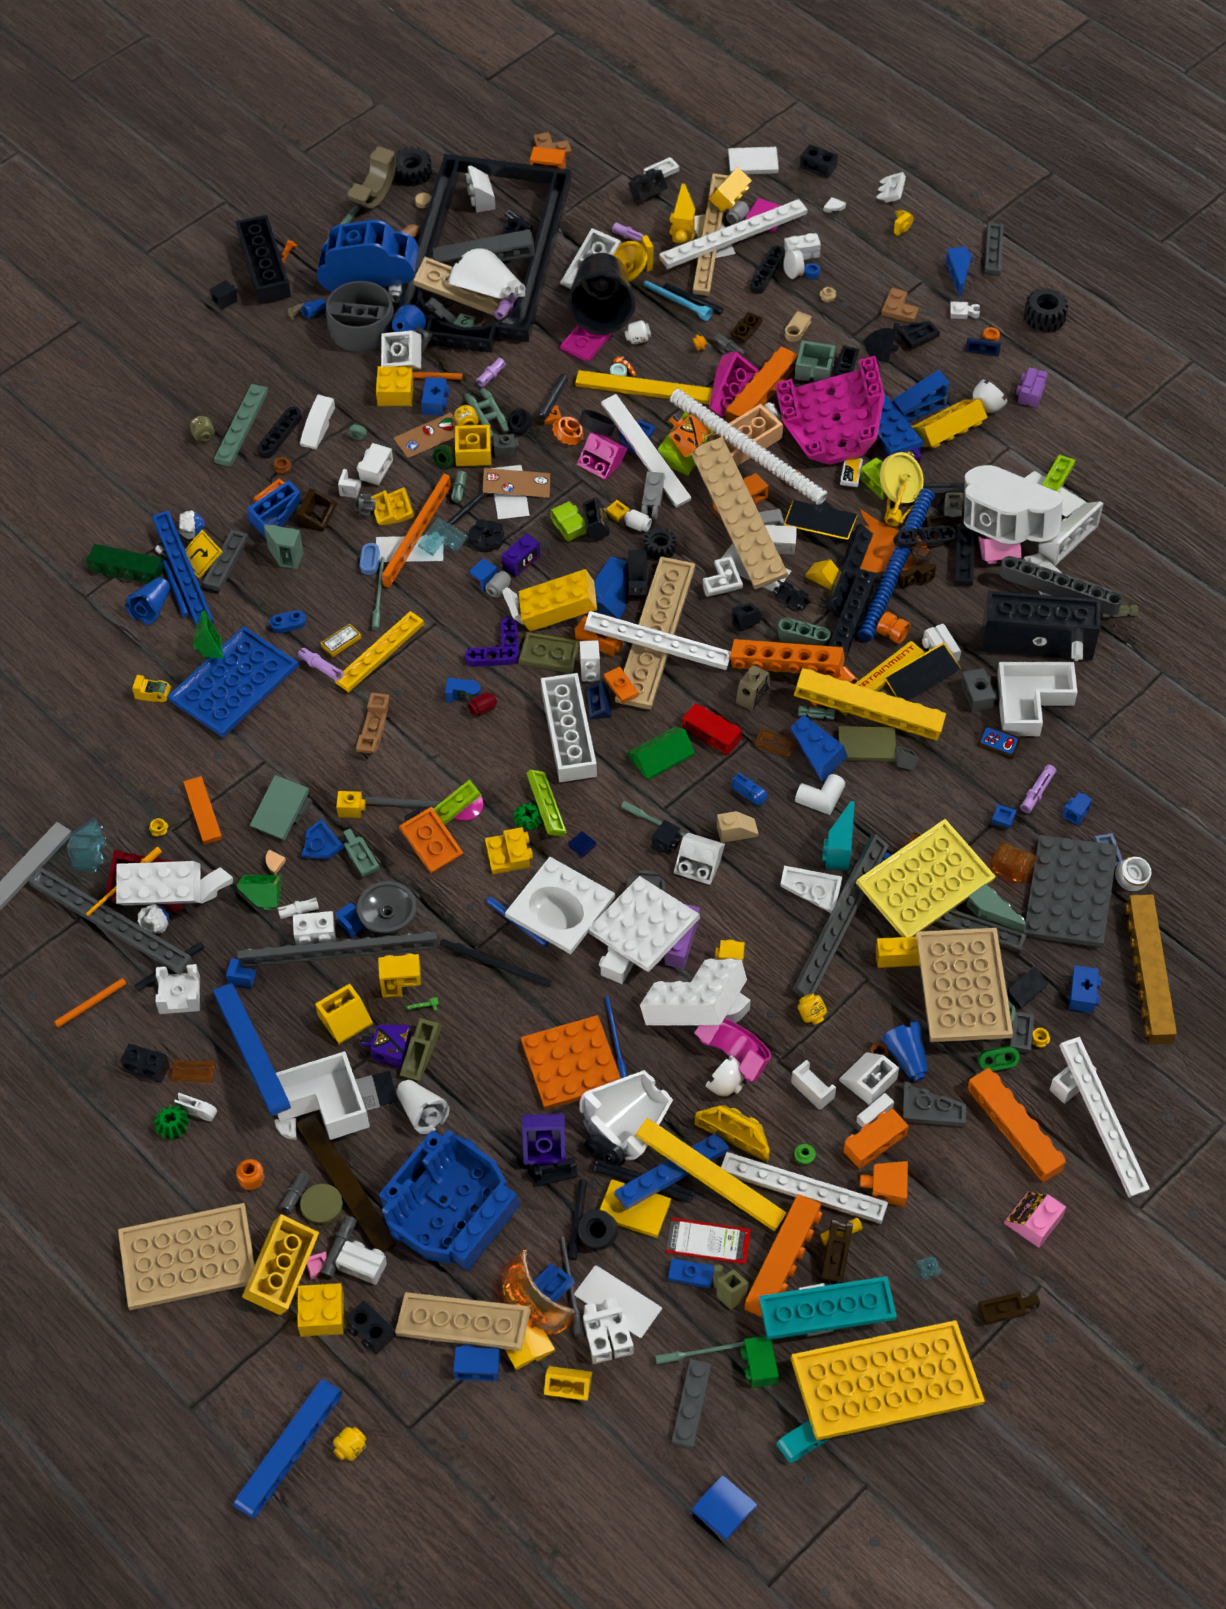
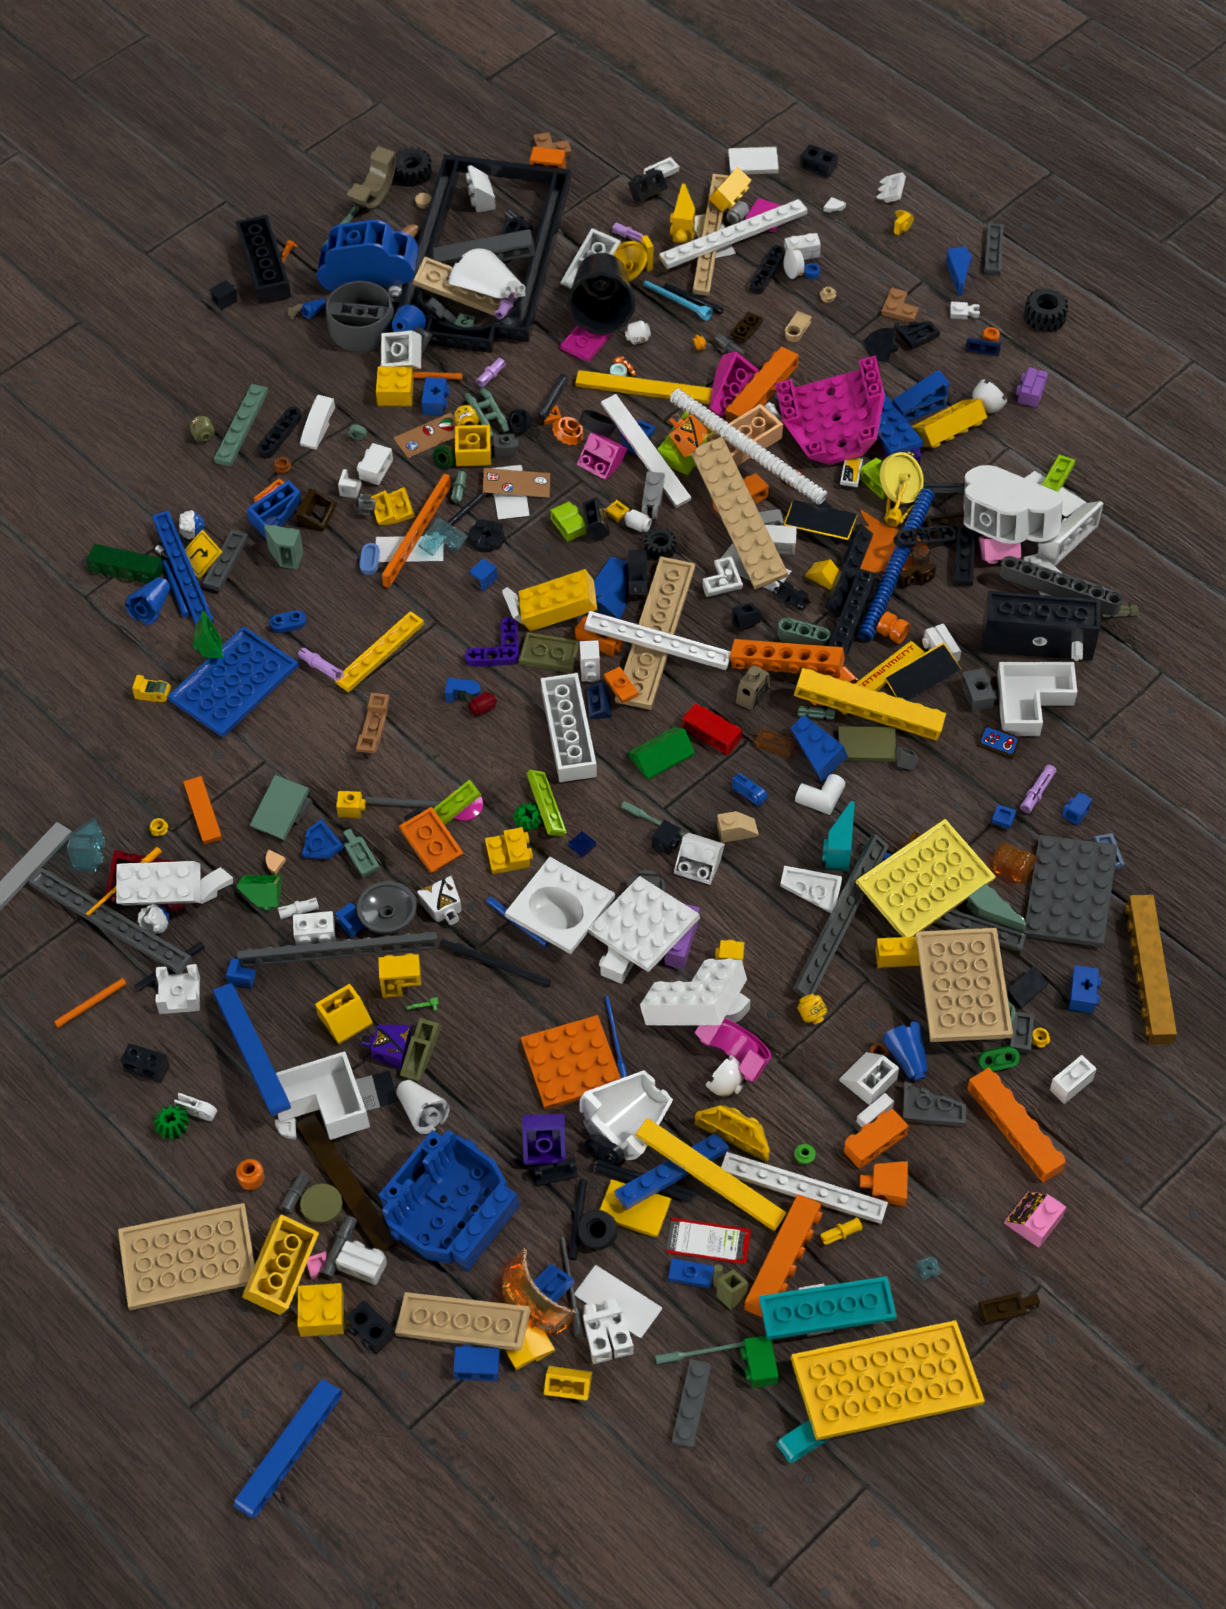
clear orange tile [171,1060,216,1083] -> none
tile [321,624,361,658] -> none
yellow head [333,1427,366,1461] -> none
sand green piece [372,557,385,631] -> none
light grey brick [486,571,511,597] -> none
dark purple brick [502,533,540,577] -> none
blue slope [692,1476,758,1540] -> none
white panel [791,1060,836,1110] -> none
sand green piece [795,340,835,382] -> none
dark brown plate [821,1218,853,1282] -> none
black slope [834,345,859,376] -> none
dark grey plate [944,492,964,517] -> none
white plate [1059,1037,1150,1198] -> none
white piece [1115,857,1151,891] -> none
none -> white torso [417,876,461,925]

